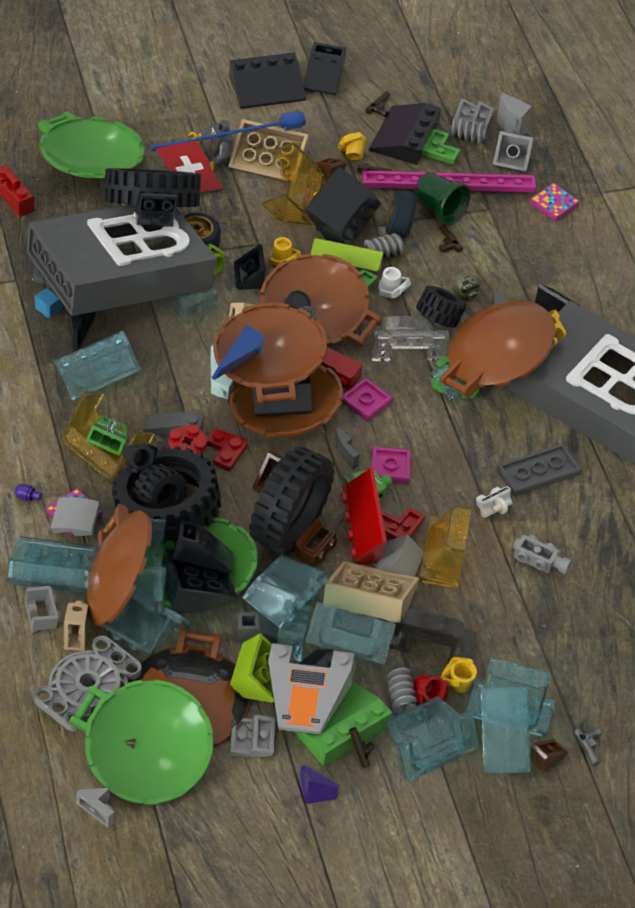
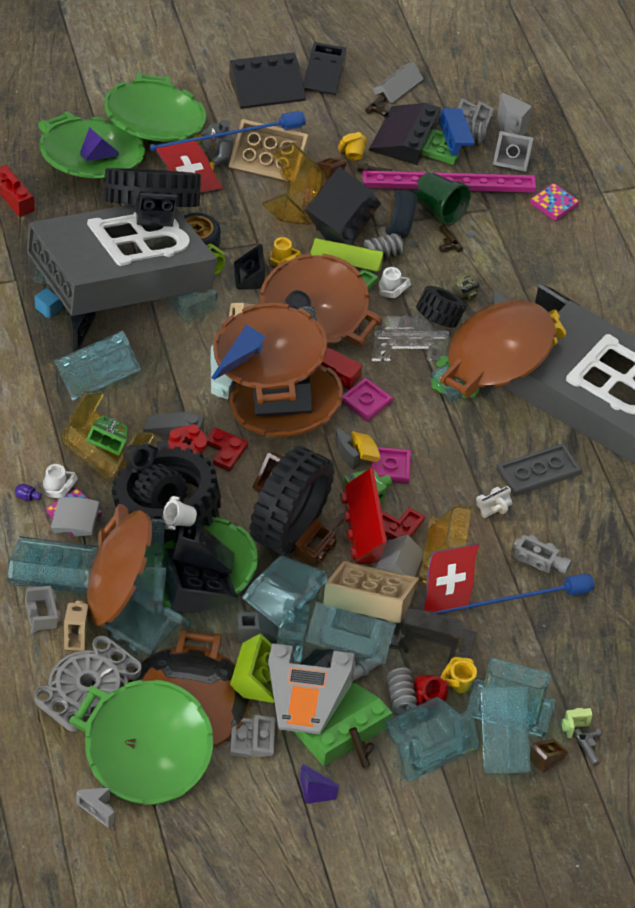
none -> white piece [43,464,78,498]
none -> dark purple slope [80,127,119,161]
none -> bright green dish [104,72,206,142]
none -> white piece [163,496,197,531]
none -> yellow slope [350,431,380,462]
none -> light grey pin [353,654,382,681]
none -> light grey panel [373,62,423,103]
none -> red flag [417,543,594,620]
none -> blue panel [439,108,475,156]
none -> yellowish green bracket [562,708,592,738]

